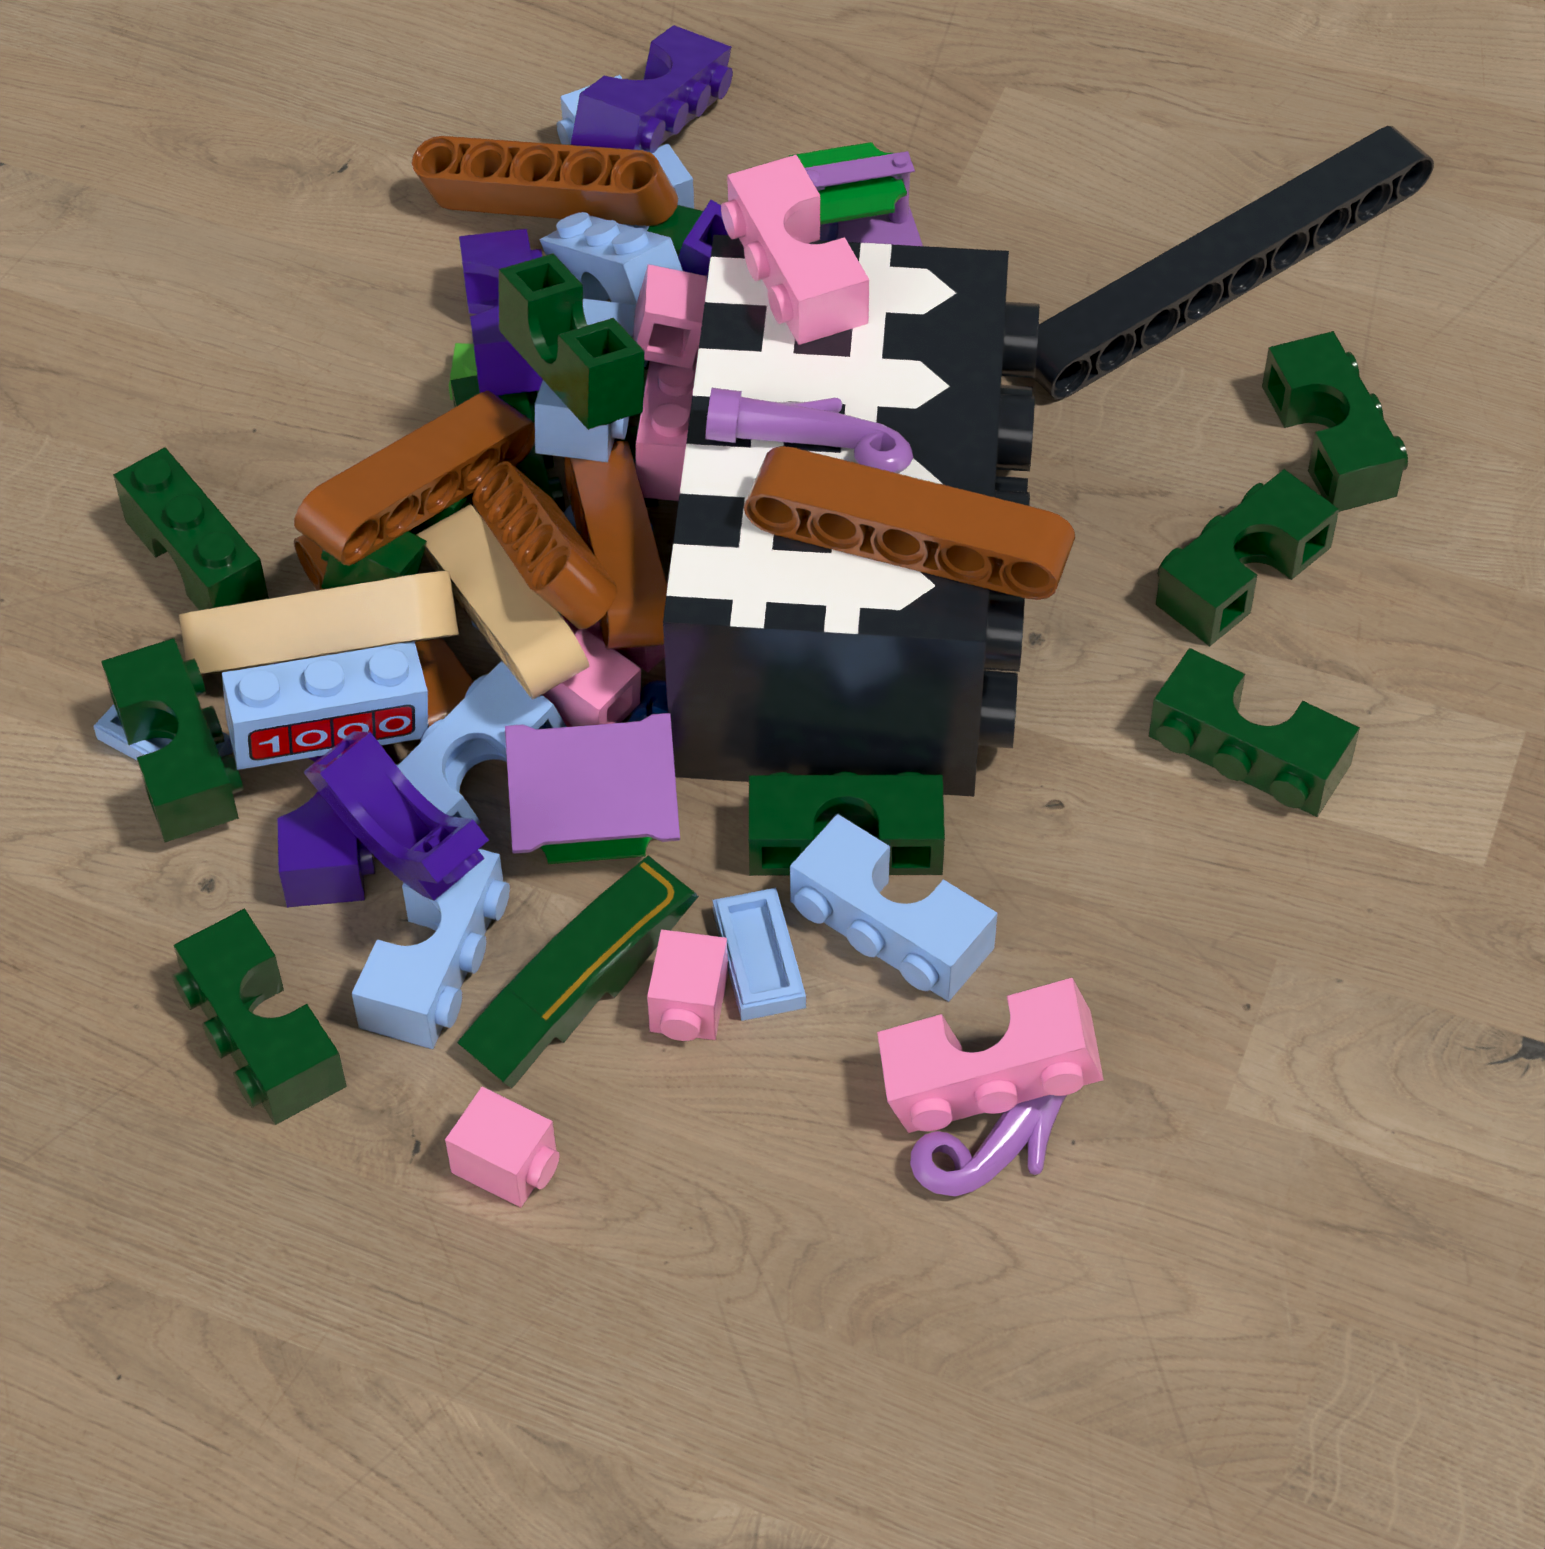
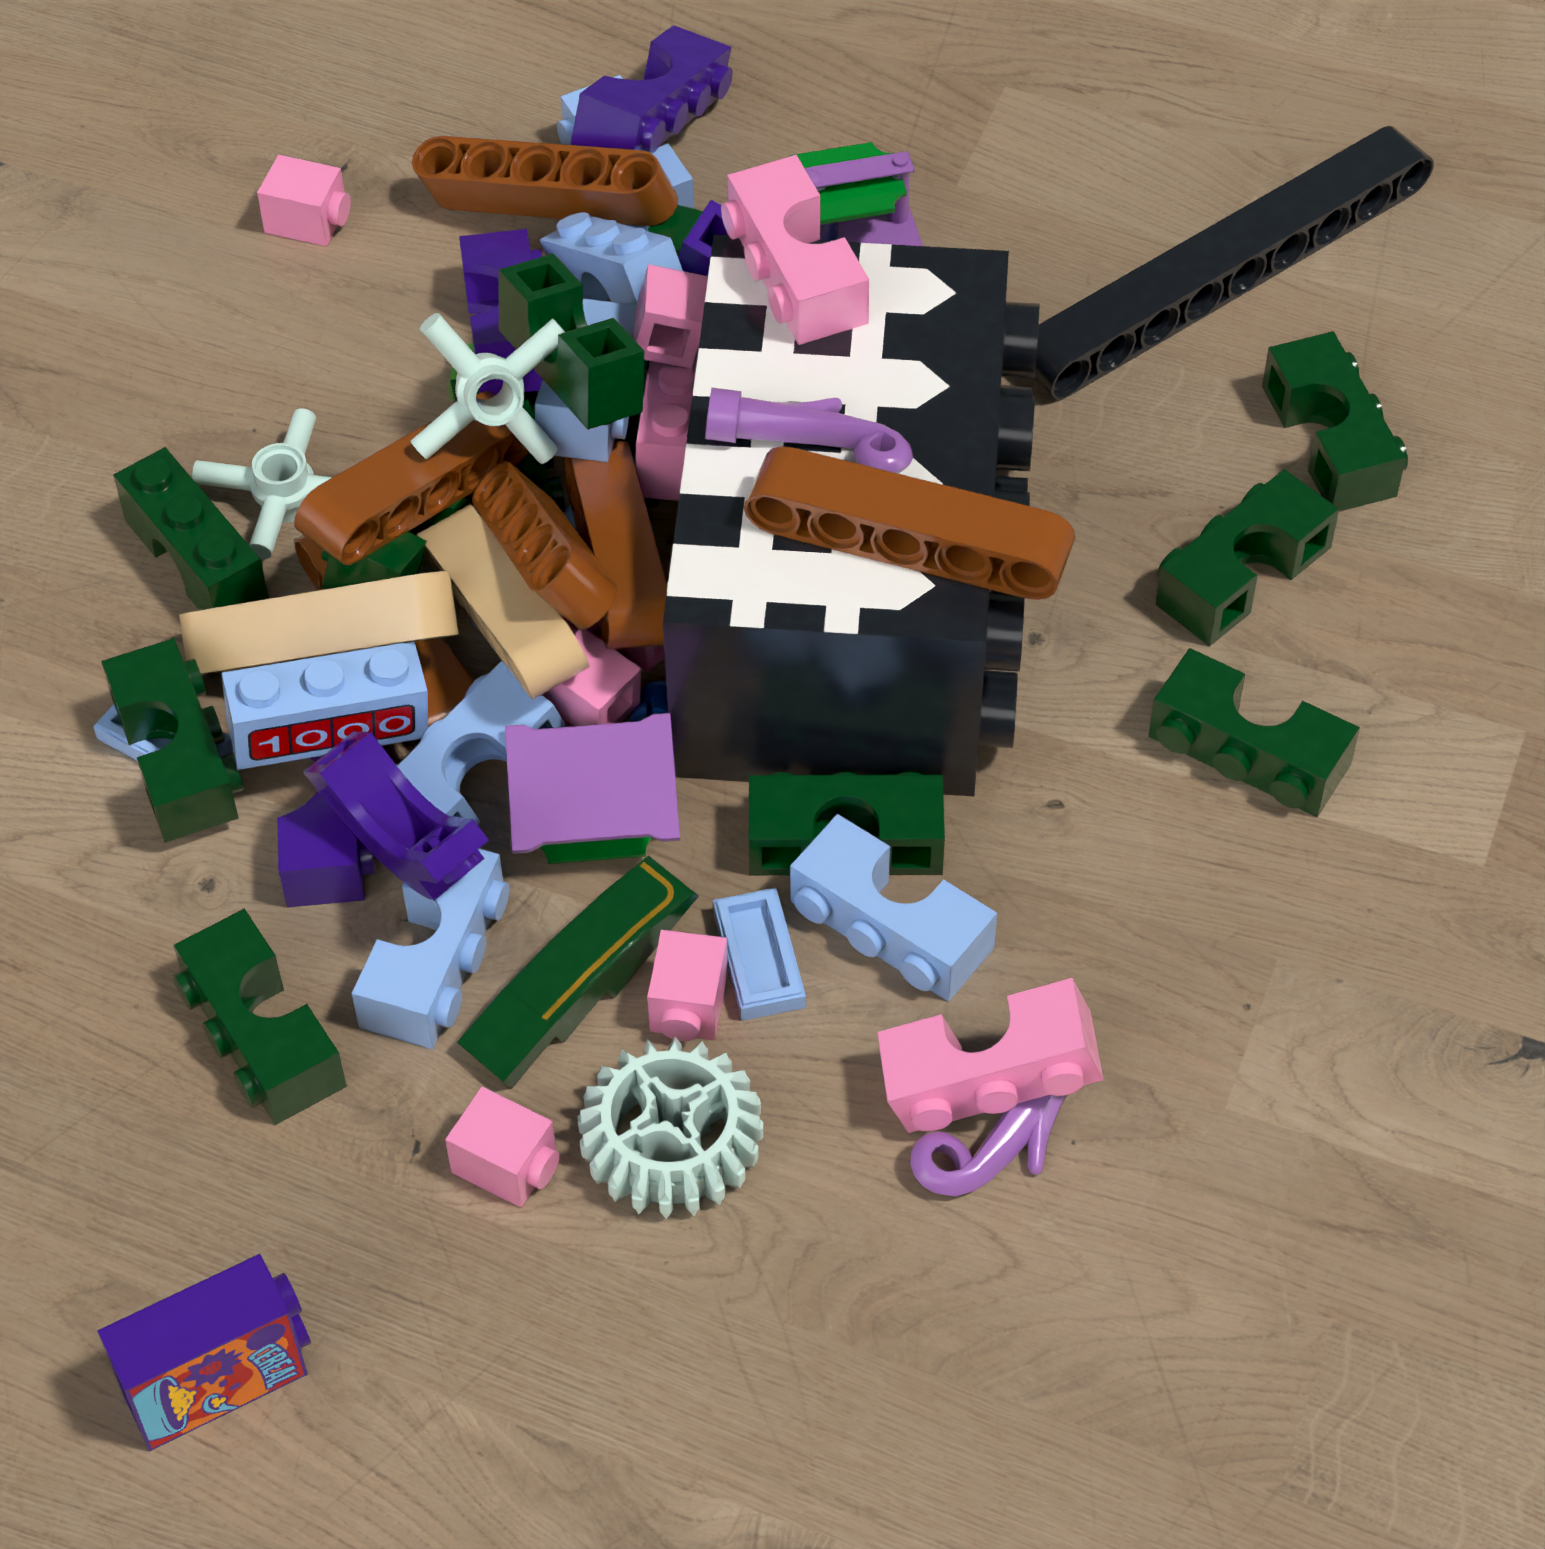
none -> dark purple brick [97,1254,311,1452]
none -> light aqua bar [192,408,332,560]
none -> bright pink brick [257,155,351,247]
none -> light aqua bar [411,313,565,464]
none -> light aqua gear [578,1036,764,1219]

